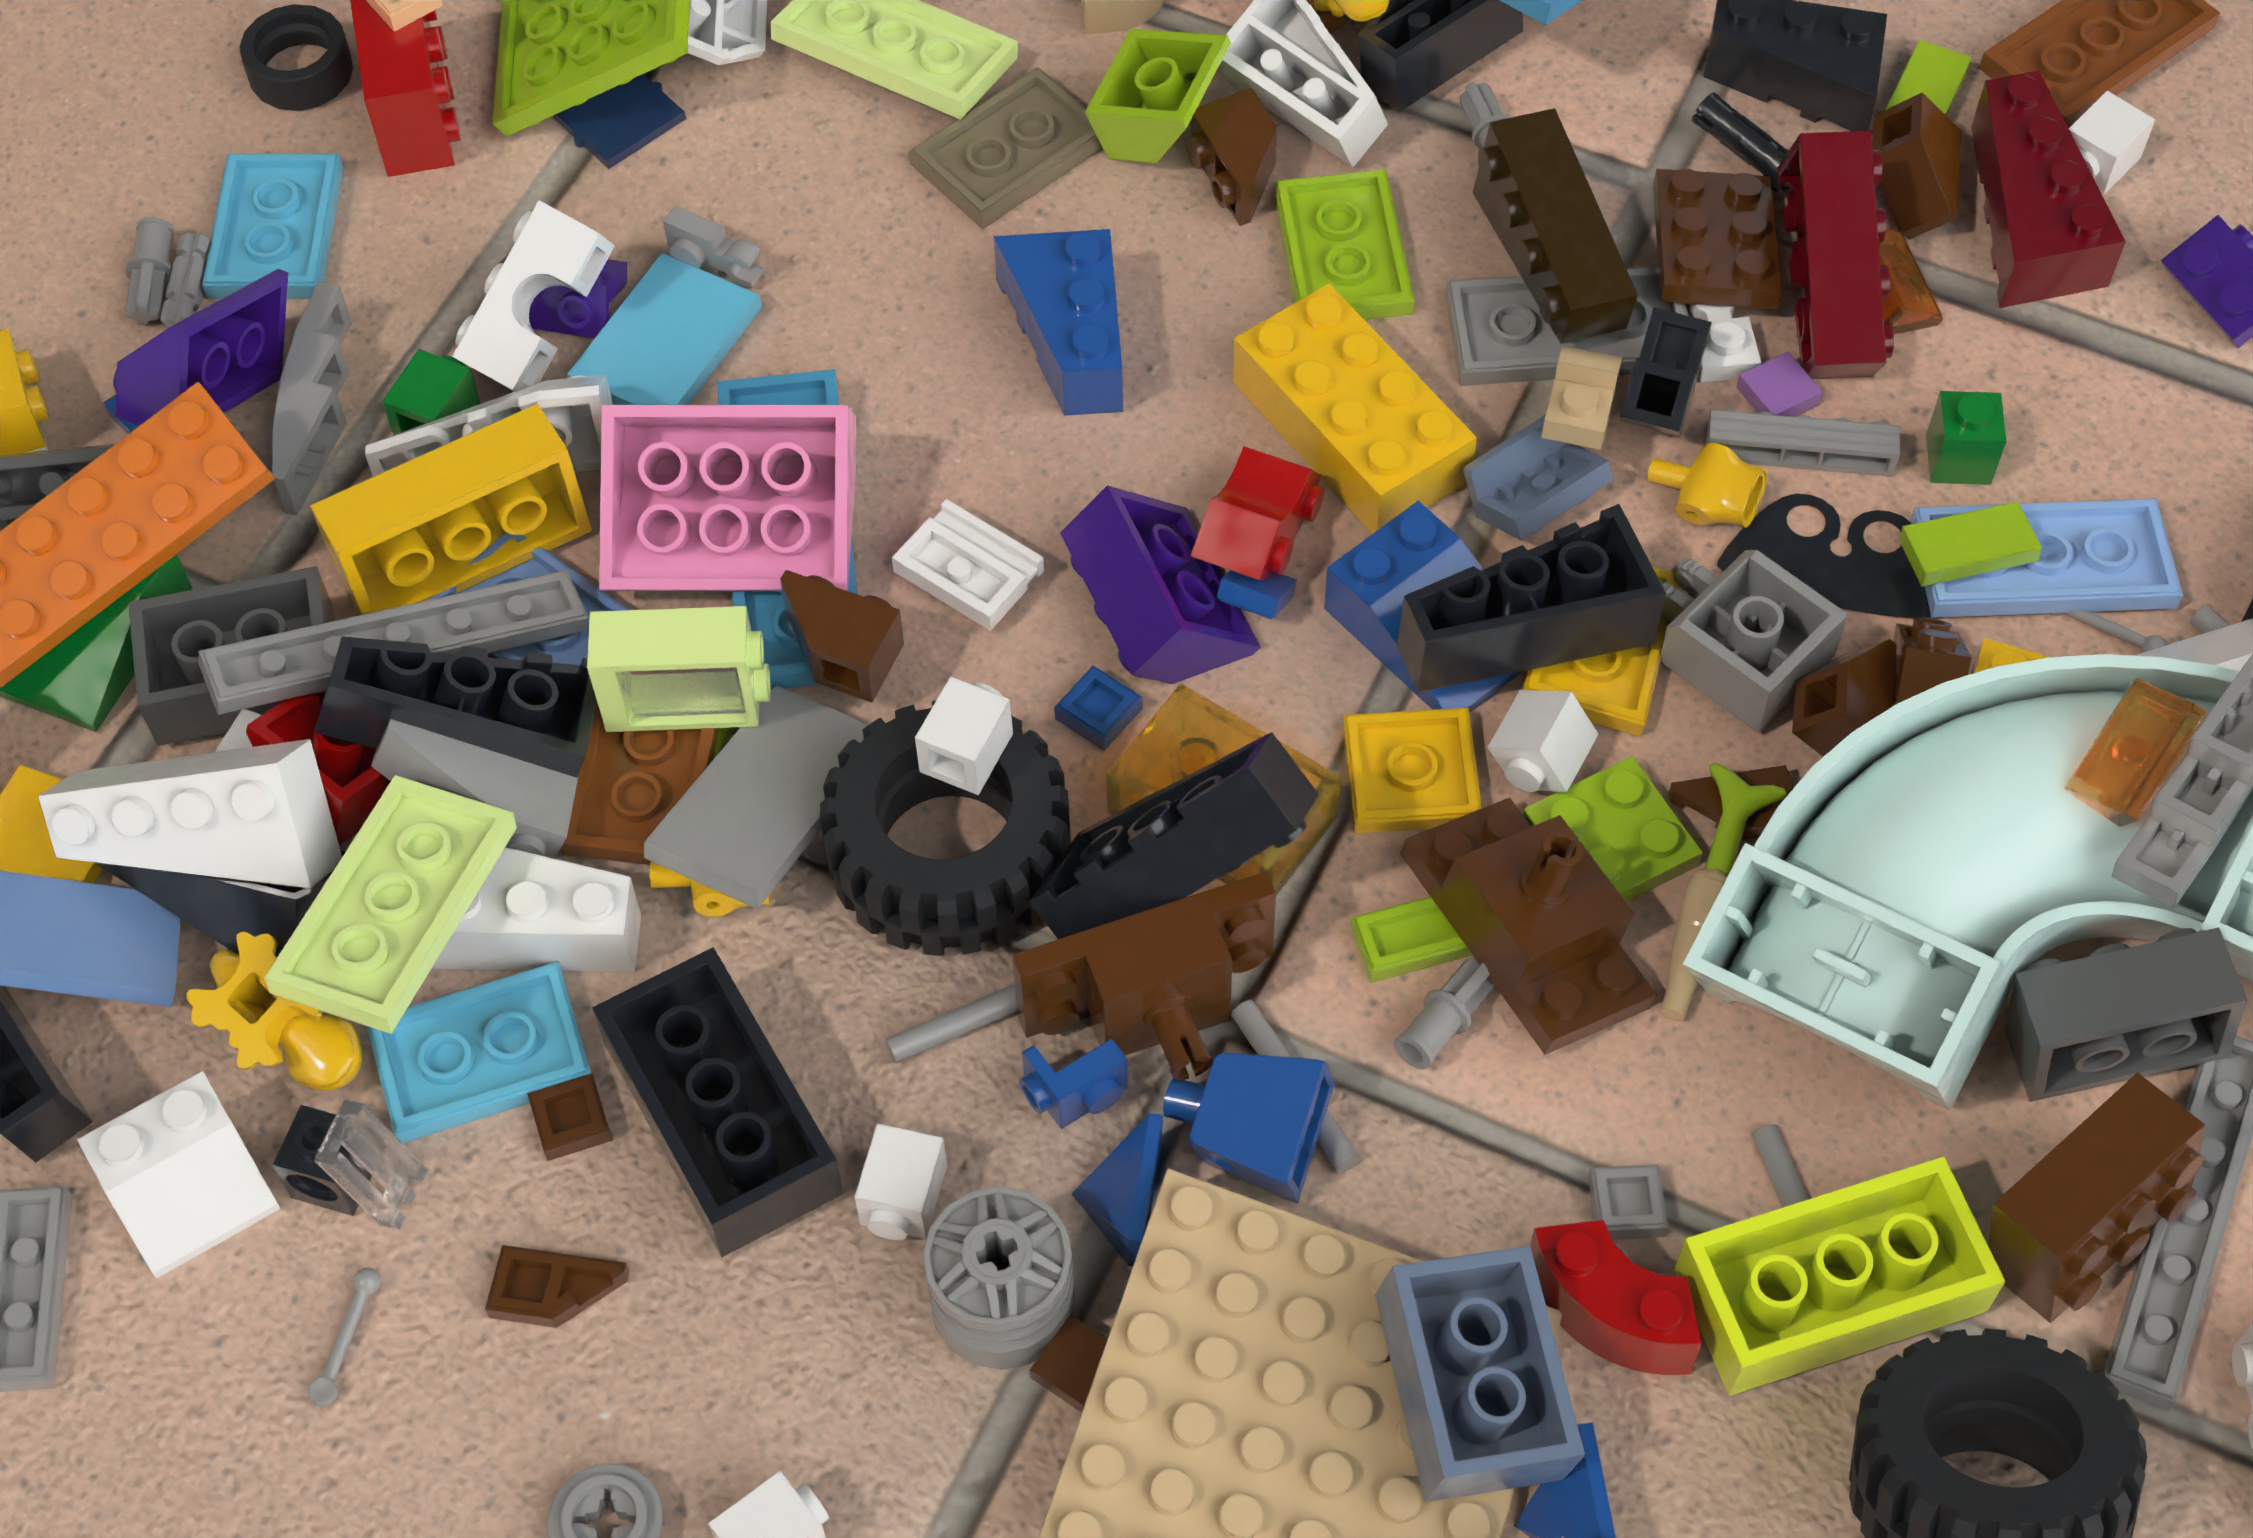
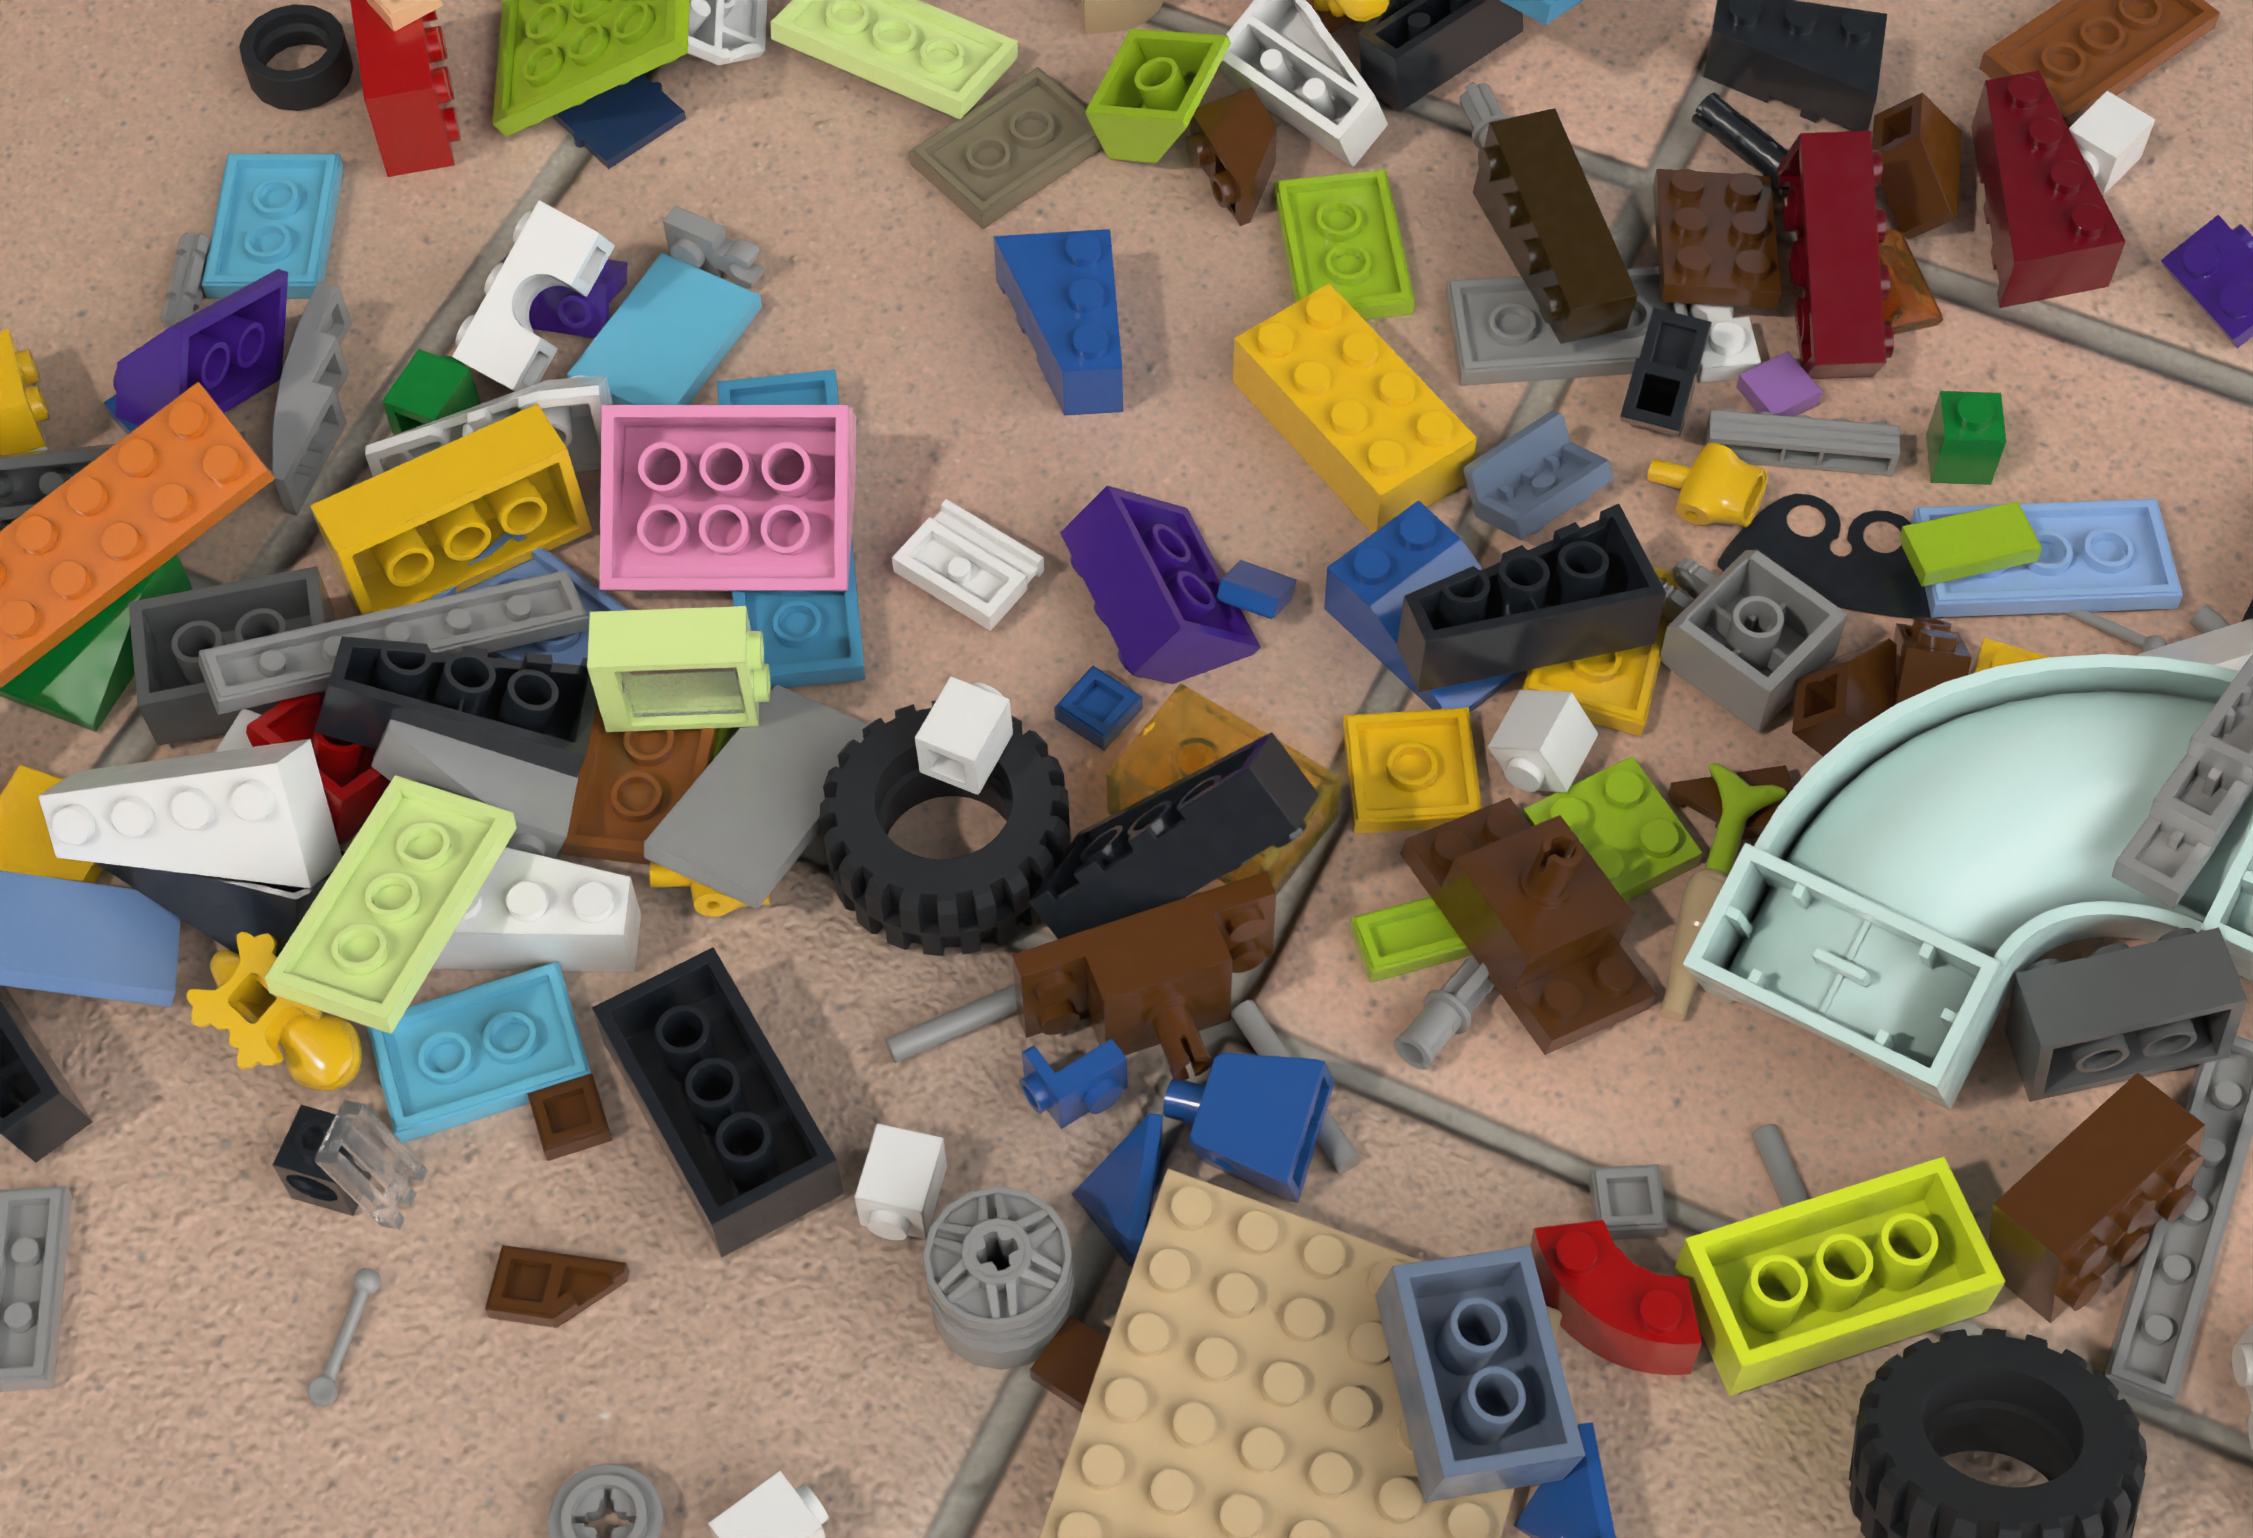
white slope [77,1071,281,1279] -> none
light grey axle [125,217,174,325] -> none
reddish brown slope [780,570,904,703] -> none
red brick [1191,446,1324,581] -> none
tan brick [1541,346,1622,450] -> none
lime tile [1885,39,1973,116] -> none
clear orange slope [2064,678,2207,827] -> none

